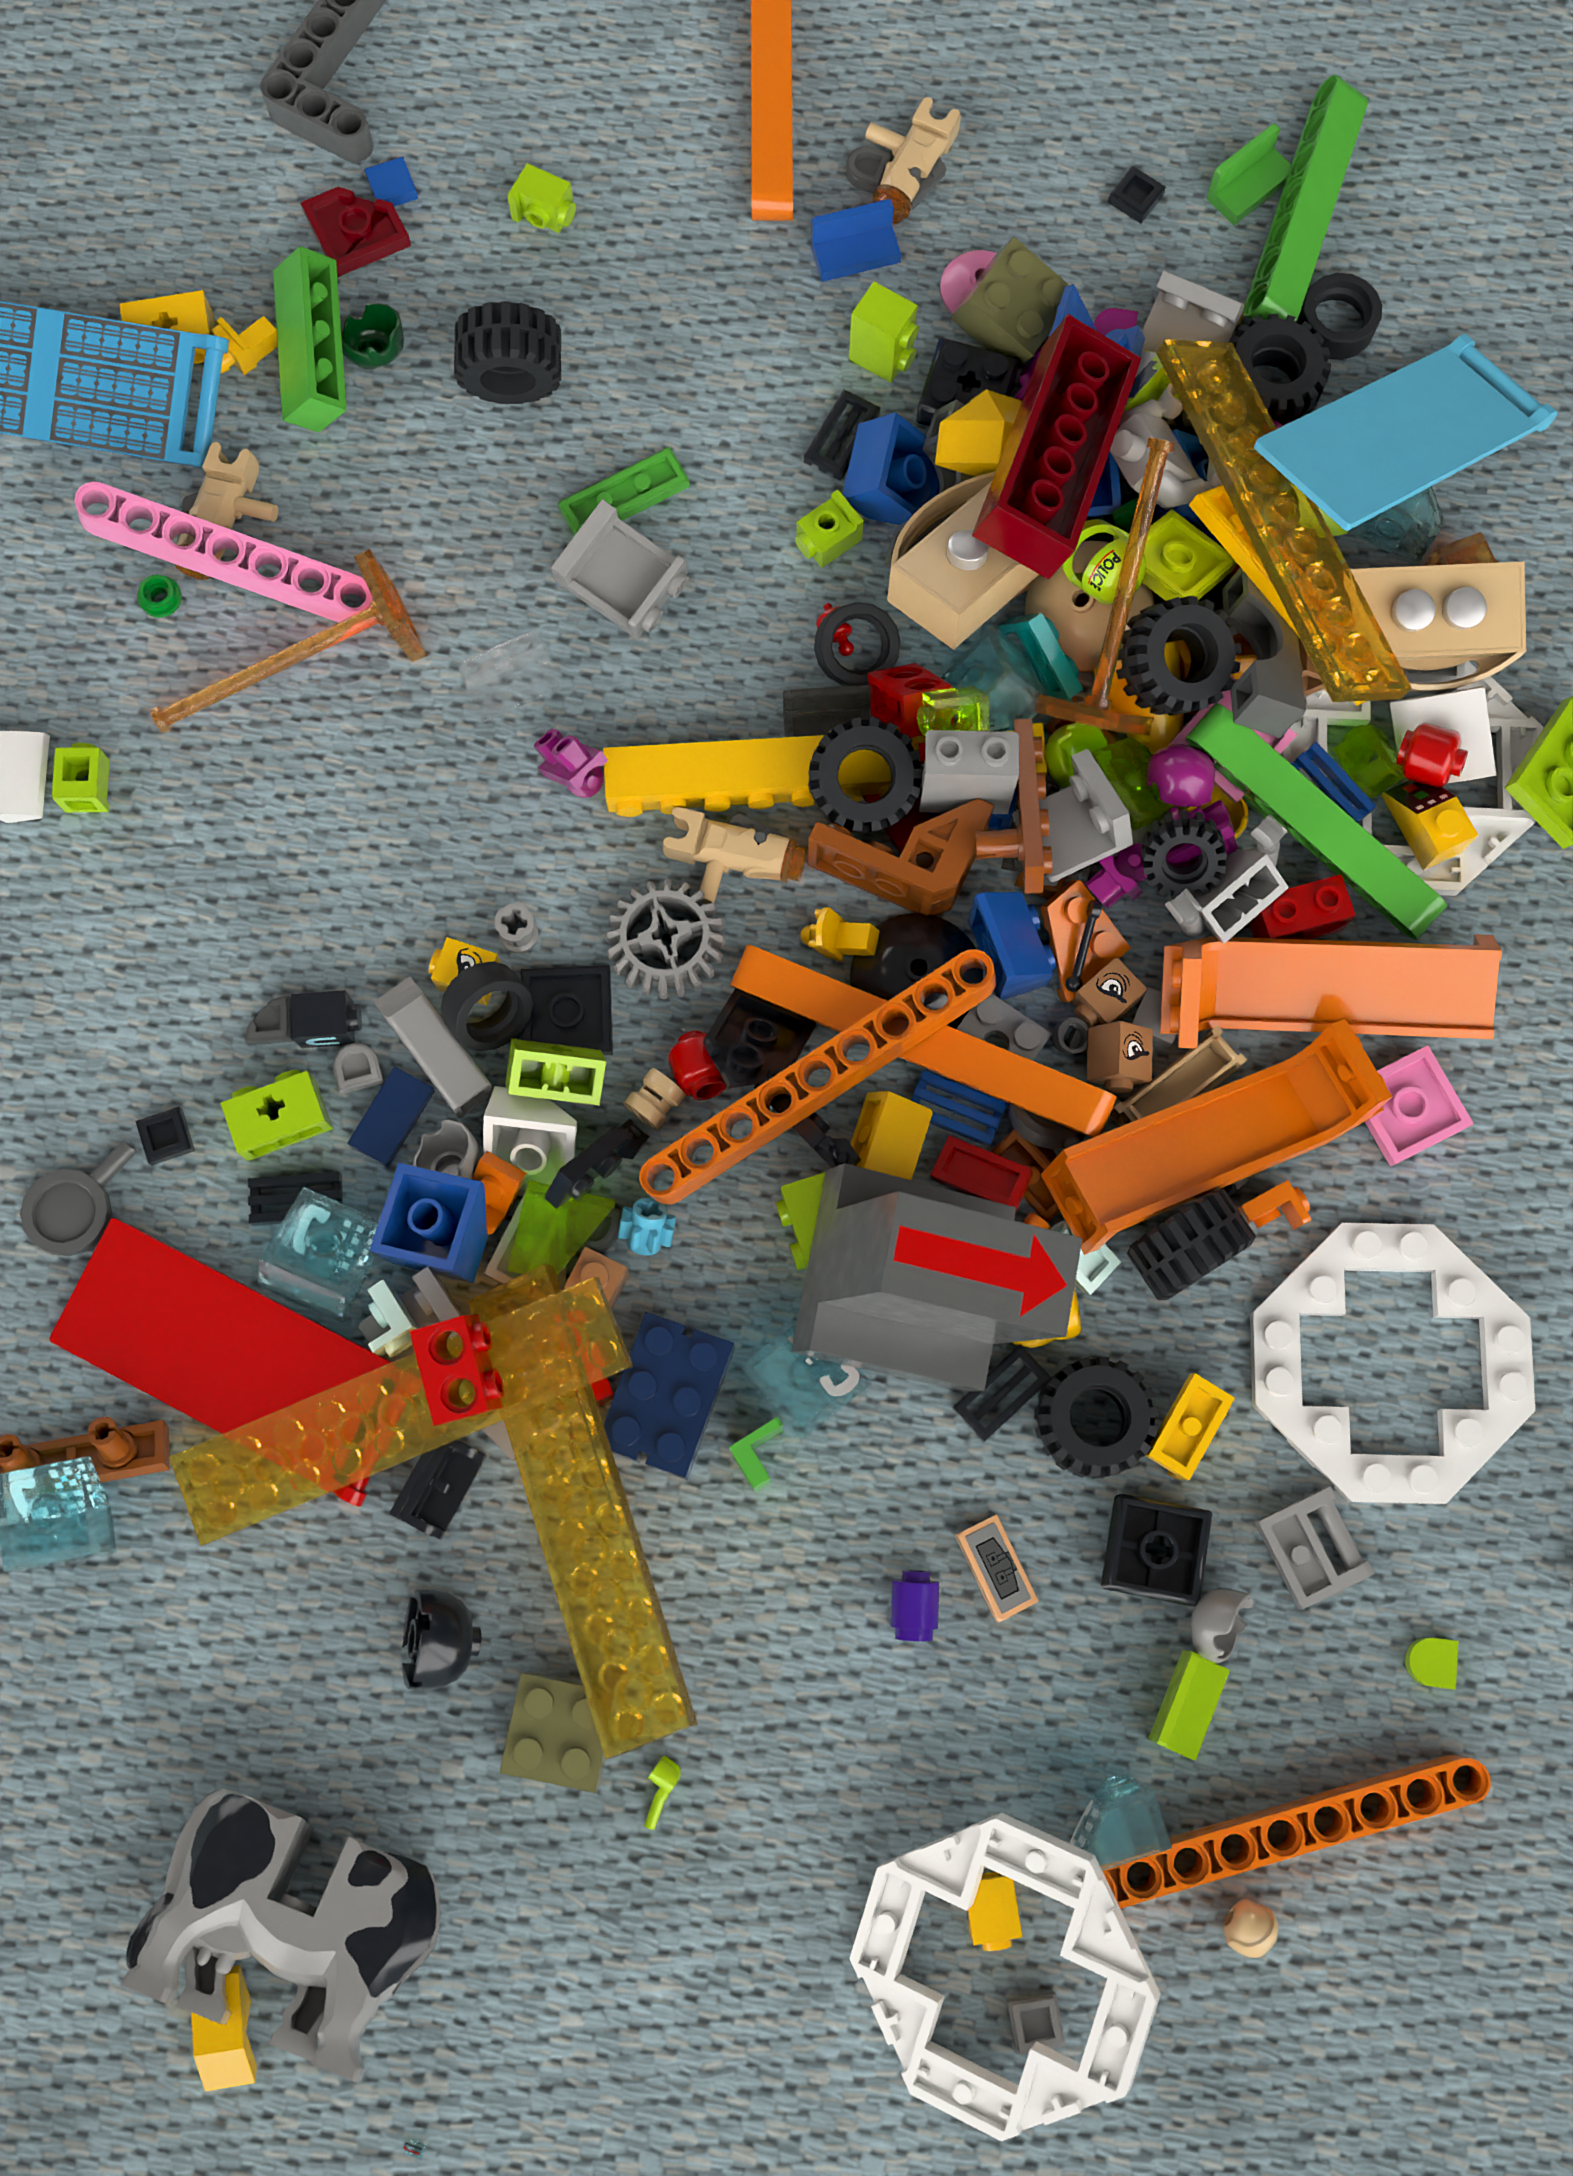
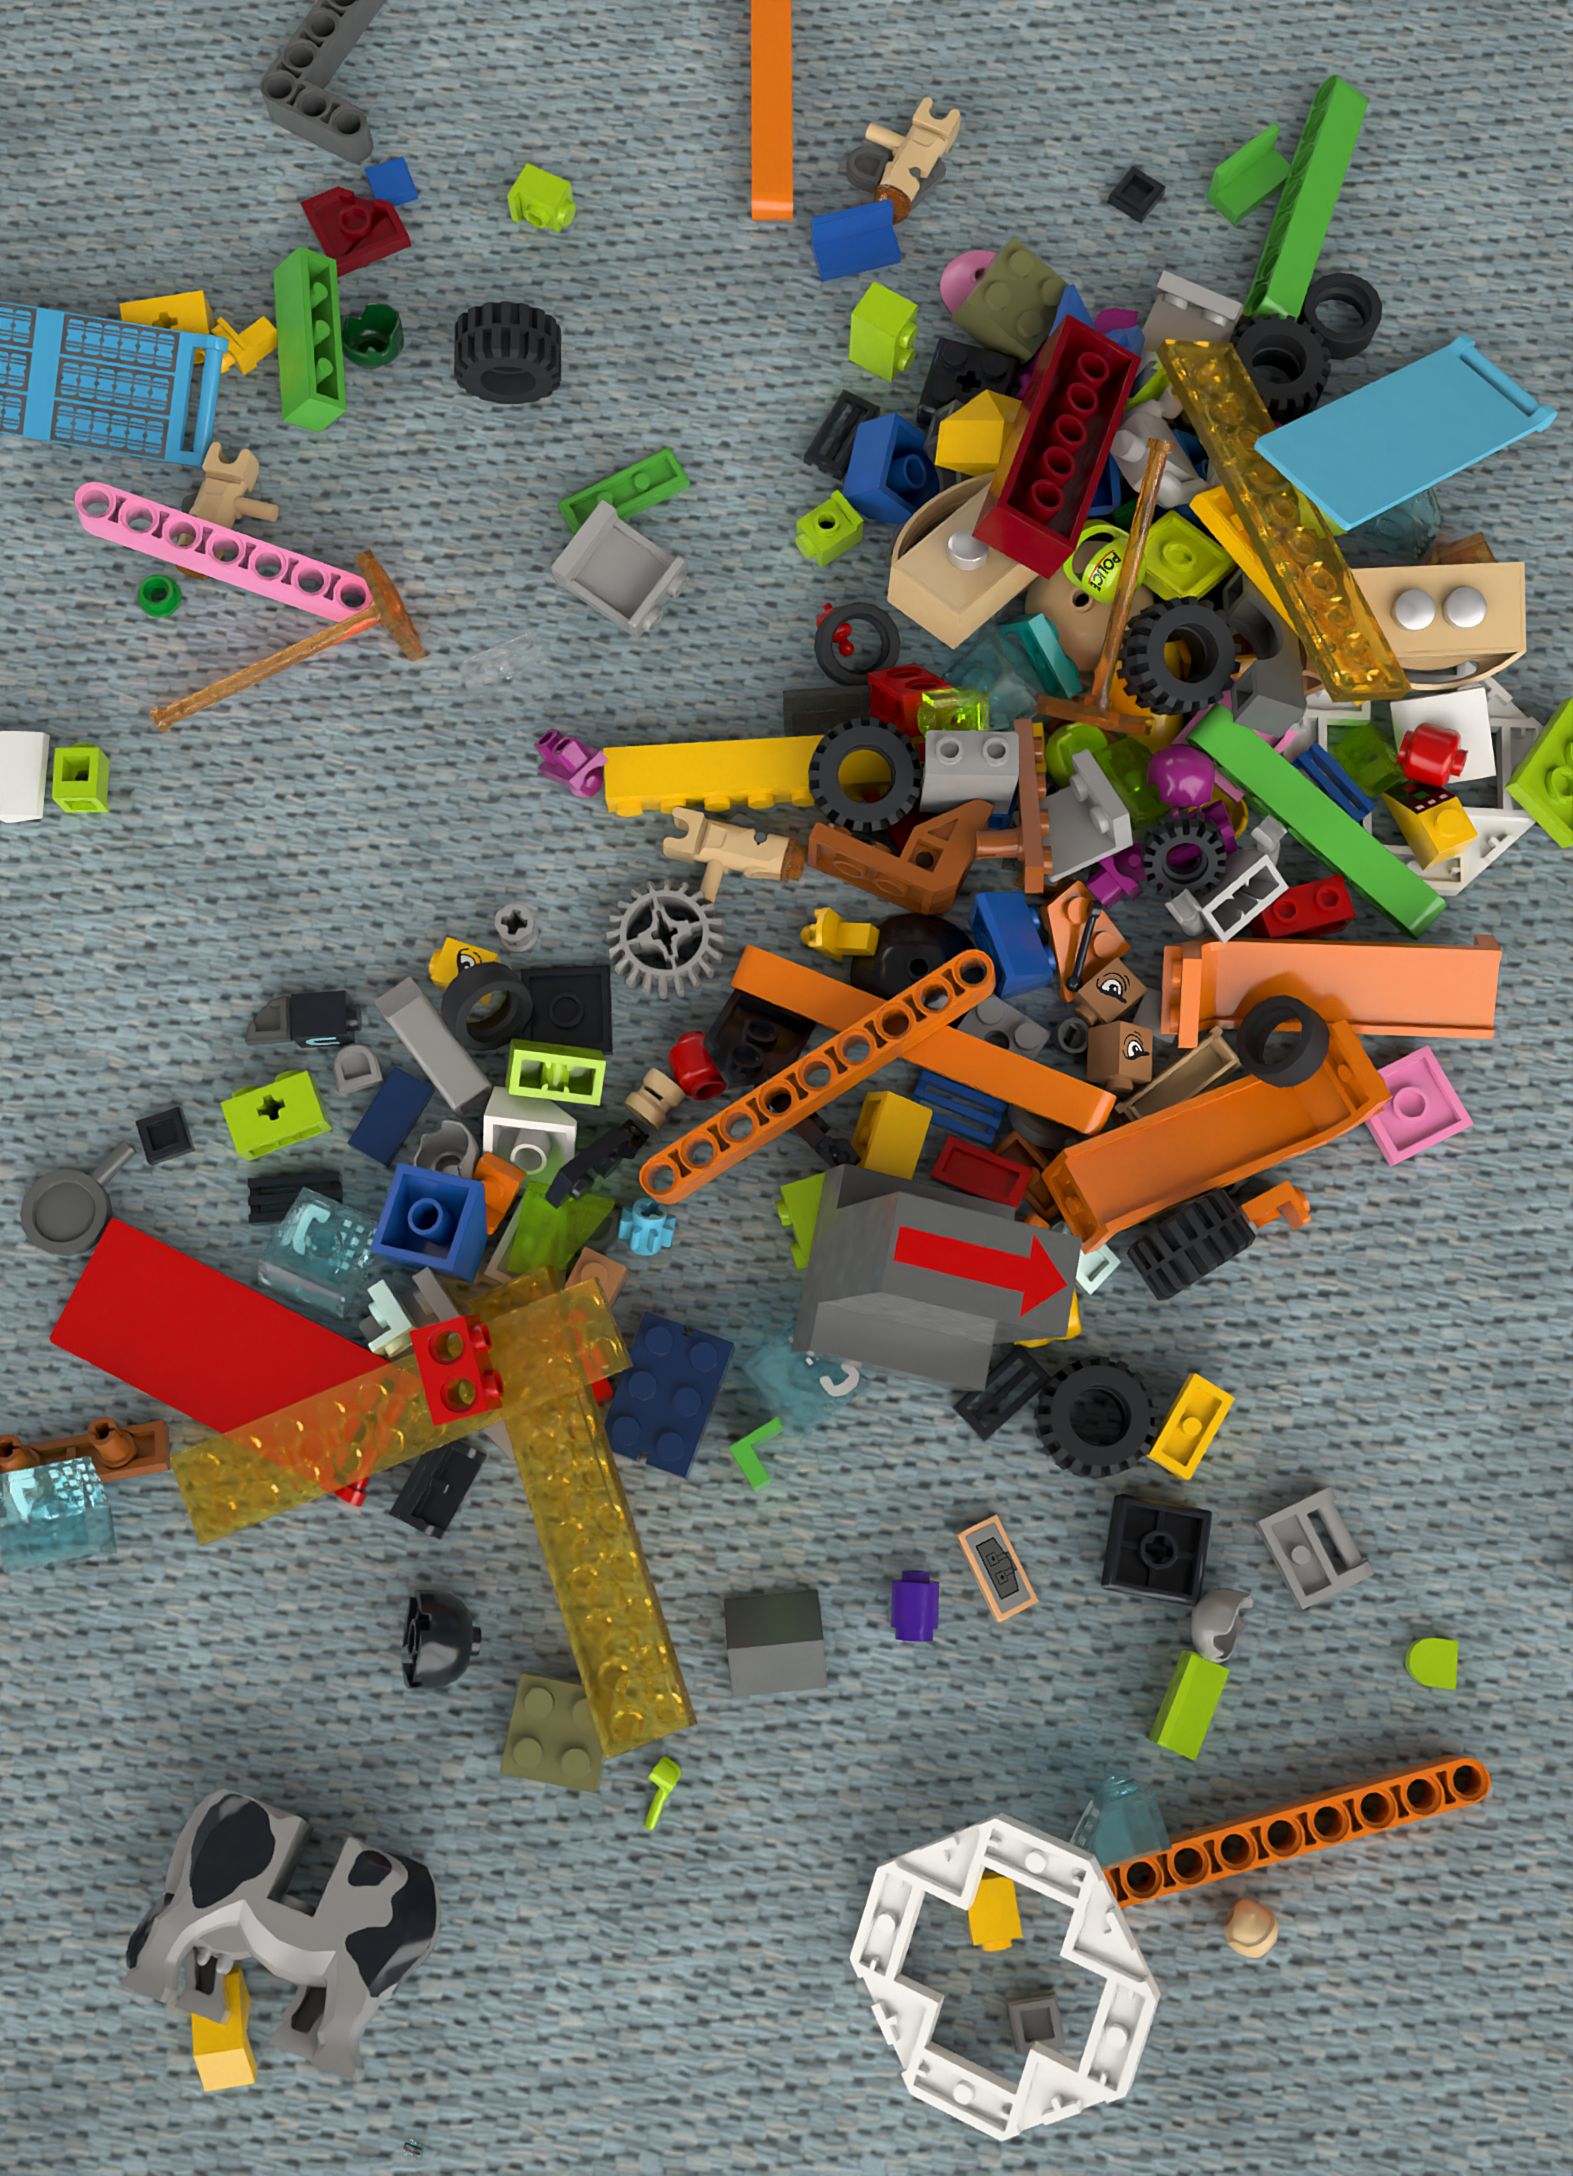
white plate [1250,1223,1535,1504] -> none
none -> dark grey slope [724,1590,828,1697]
none -> black tyre [1236,995,1330,1088]

